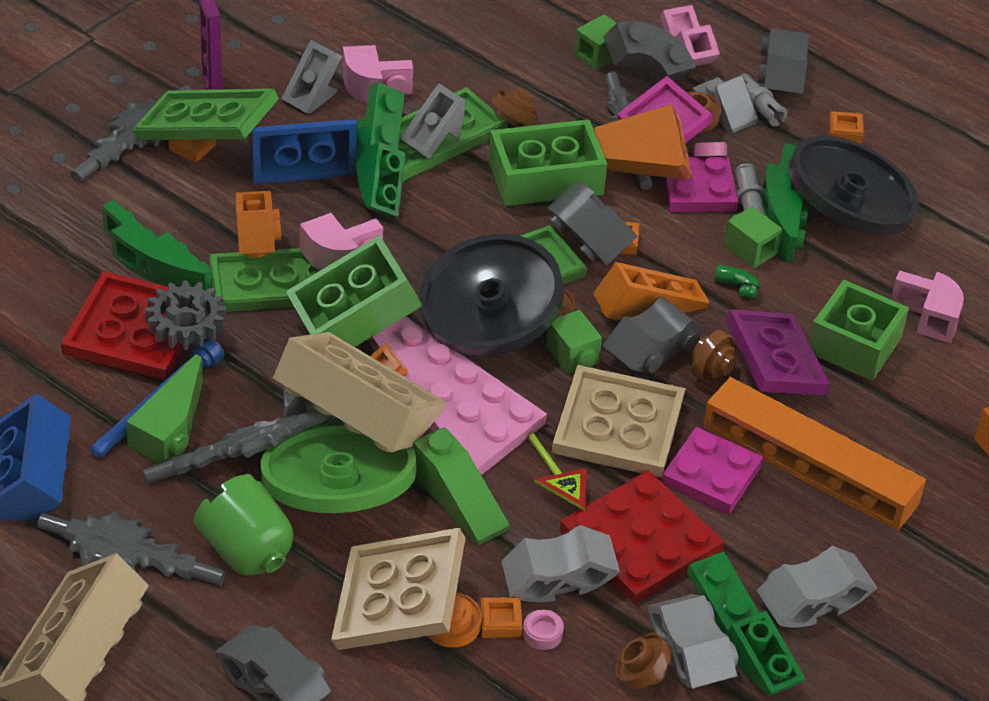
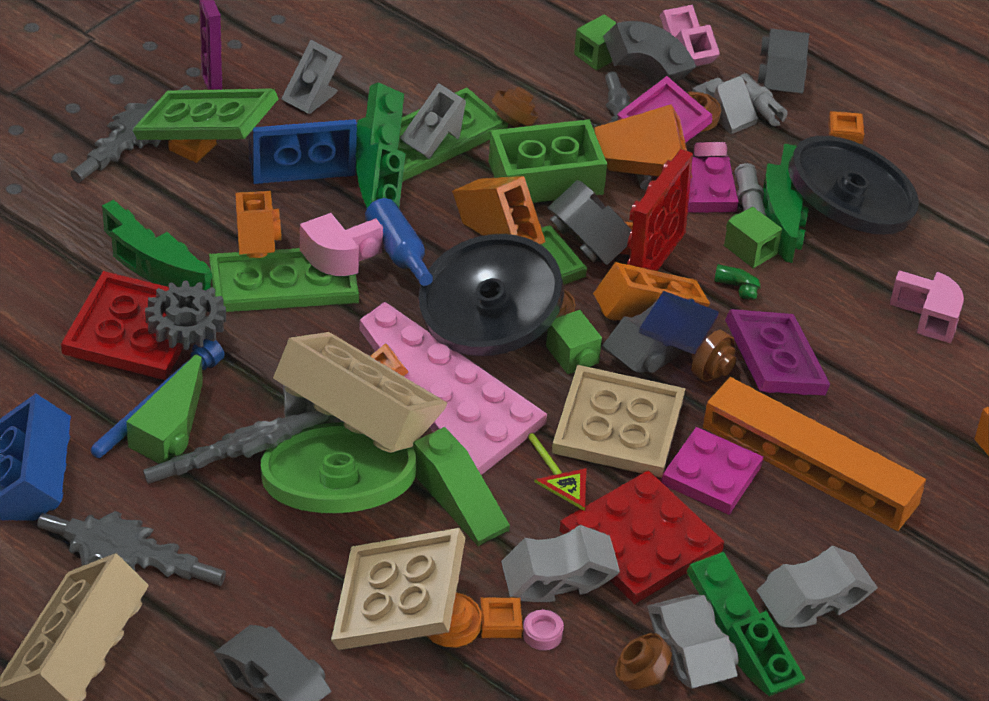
bright green cylinder [193,474,294,576] -> none
bright green brick [286,235,423,347] -> none
bright pink brick [342,45,413,103] -> none
bright green brick [809,280,909,381] -> none
none -> blue piece [365,198,433,286]
none -> orange slope [452,176,546,245]
none -> red plate [627,149,693,271]
none -> clear blue piece [639,291,719,354]

